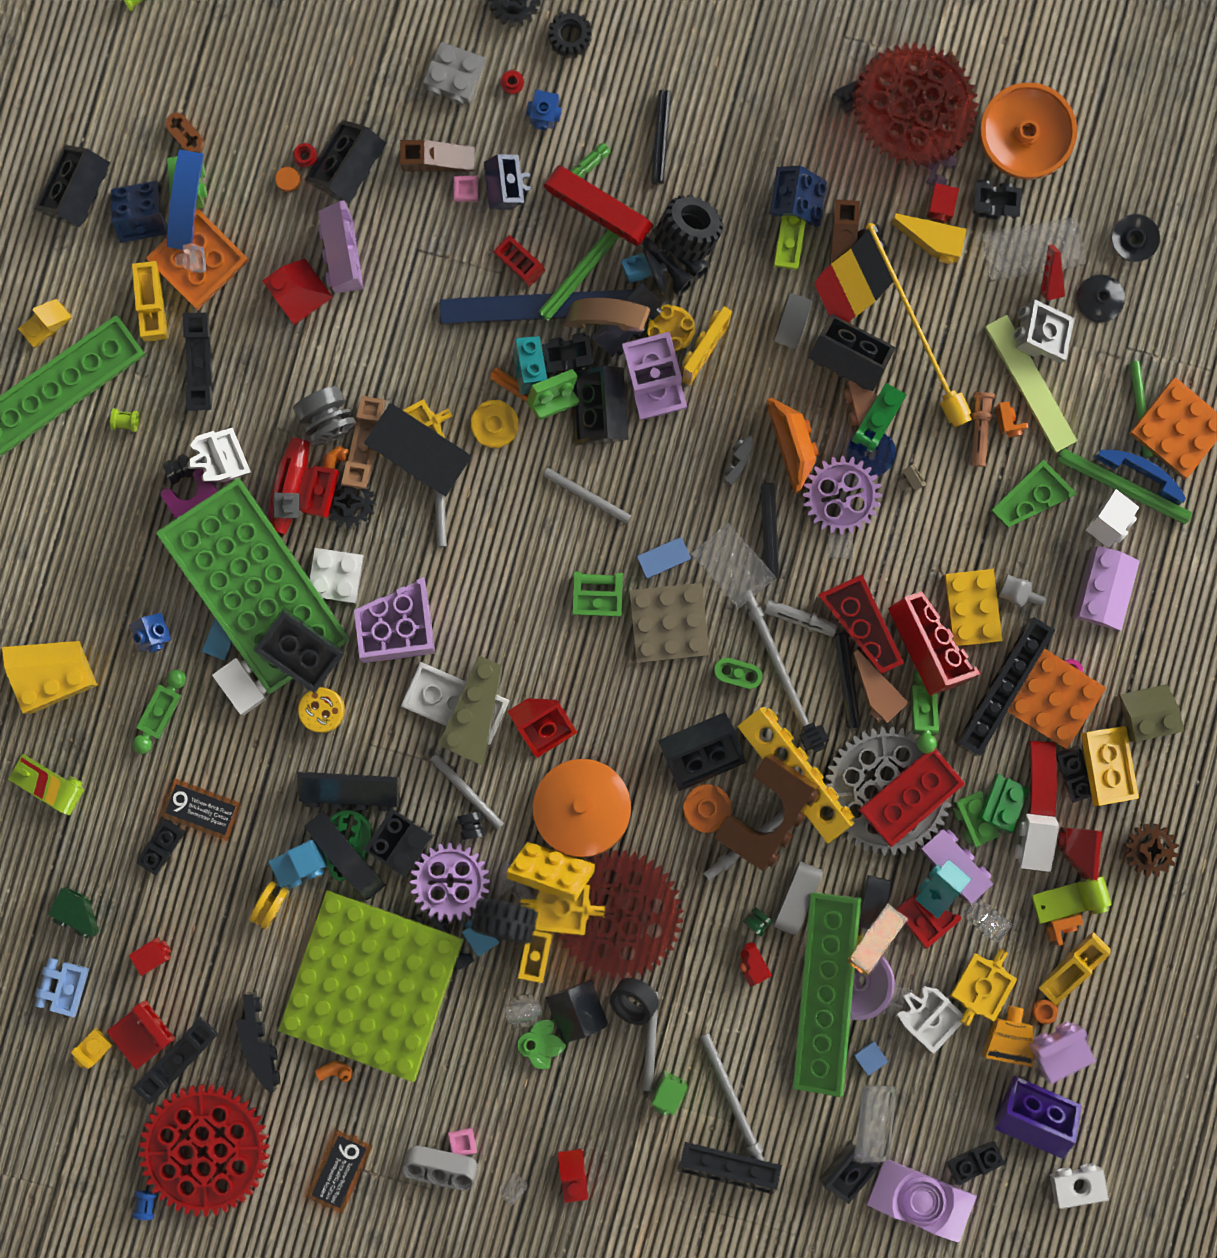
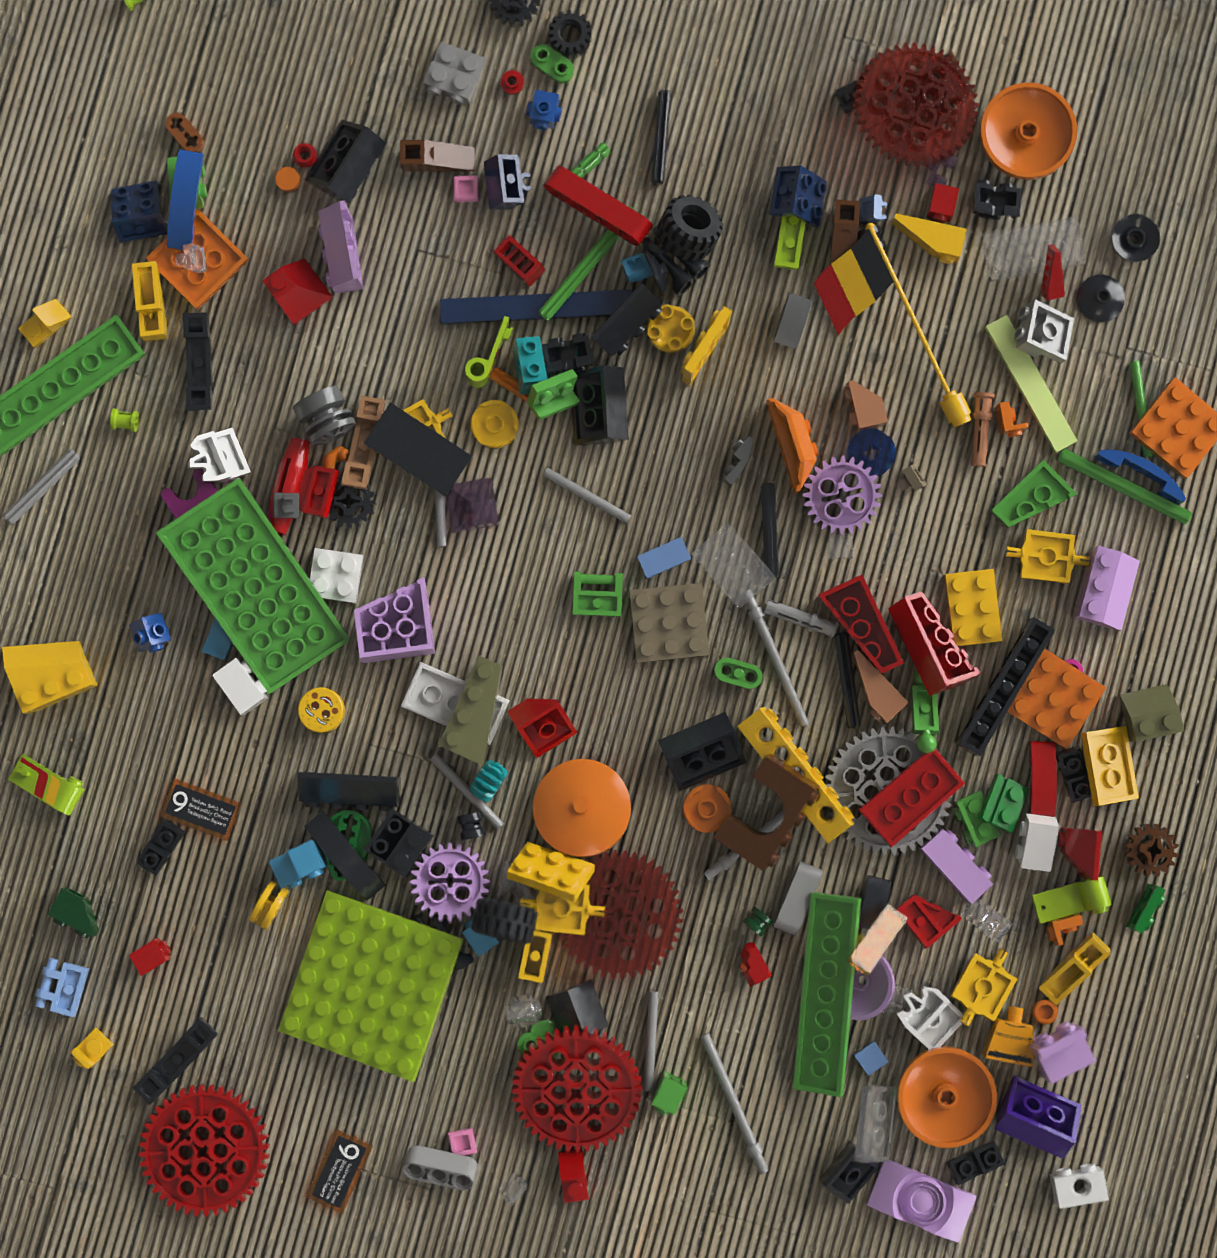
black slope [35,145,111,227] -> none
red bracket [107,1000,176,1069] -> none
bright green plate [132,669,186,754] -> none
blue bush [132,1190,157,1220] -> none
black wheel [162,453,194,485] -> none
black slope [236,991,280,1092] -> none
black brick [254,607,344,694] -> none
orange arm [315,1060,352,1082] -> none
medium nougat slope [564,298,650,331] -> none
black tyre [610,978,659,1026] -> none
lavender bracket [622,332,687,421] -> none
black fence [677,1142,782,1195] -> none
black gear [799,722,829,753] -> none
black brick [808,314,896,392] -> none
green plate [851,383,907,453] -> none
teal brick [915,860,971,918] -> none
light grey piece [998,574,1046,607] -> none
white brick [1086,489,1139,548] -> none
none -> light grey axle [3,449,80,524]
none -> clear purple slope [446,477,500,533]
none -> lime door [465,316,513,388]
none -> teal gear [470,760,508,802]
none -> red gear [512,1025,642,1152]
none -> bright green plate [531,44,574,84]
none -> medium blue tile [859,194,887,224]
none -> orange dish [896,1046,997,1148]
none -> yellow plate [1005,529,1090,584]
none -> green plate [1125,884,1166,934]

